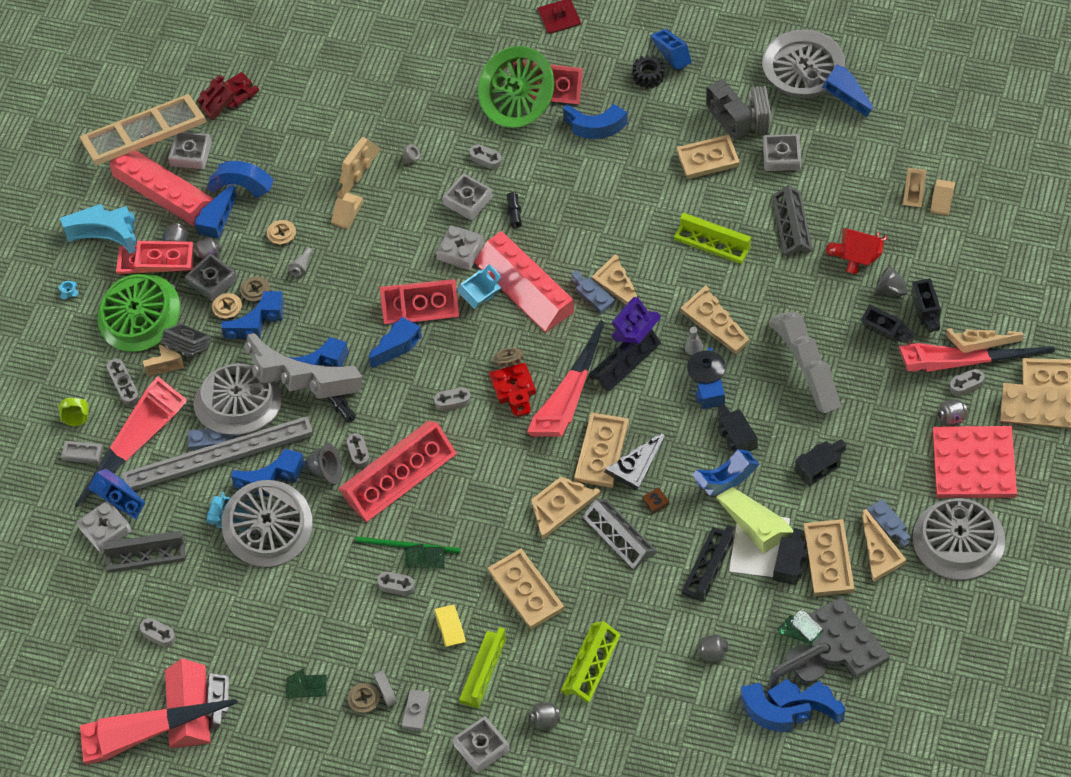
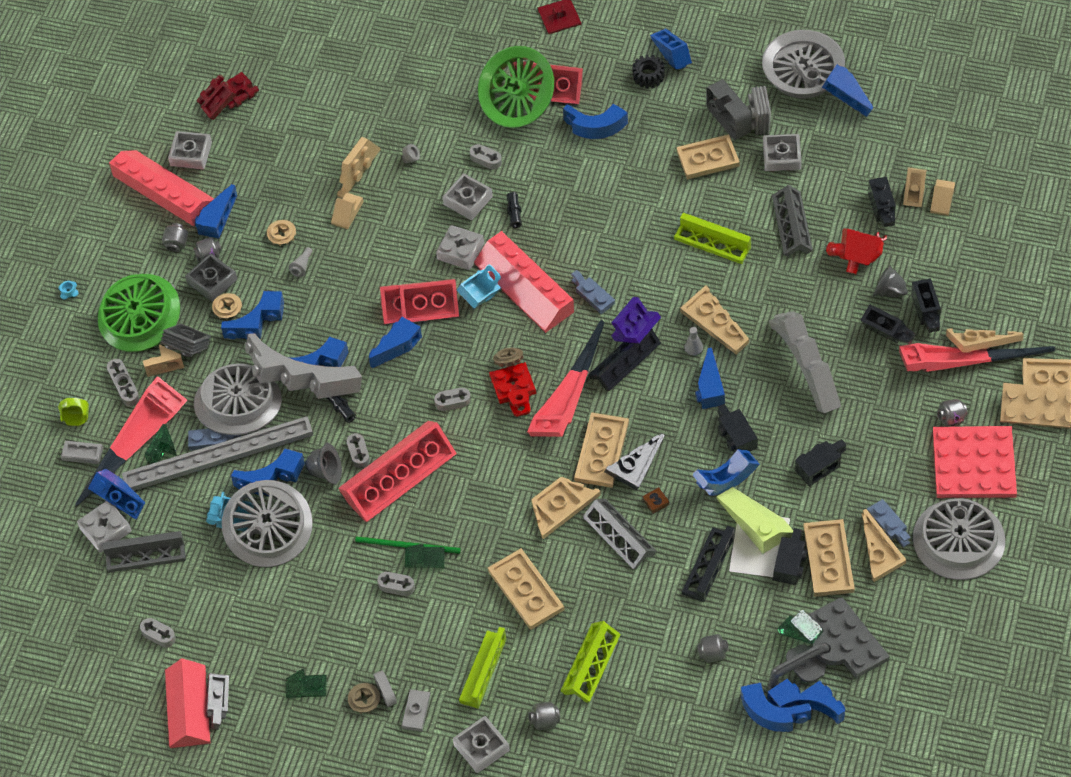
medium azure arch [60,204,137,254] -> none
door [79,94,206,166] -> none
coral plate [80,699,238,765] -> none
coral slope [116,241,193,275] -> none
blue arch [207,161,274,198] -> none
dark tan gear [240,277,270,303] -> none
light yellow slope [434,605,466,647] -> none
tan wing [592,254,640,305] -> none
black dish [687,350,726,384] -> none
light grey beam [950,369,984,396] -> none
none -> clear green slope [145,424,177,465]
none -> black hinge [868,177,896,227]

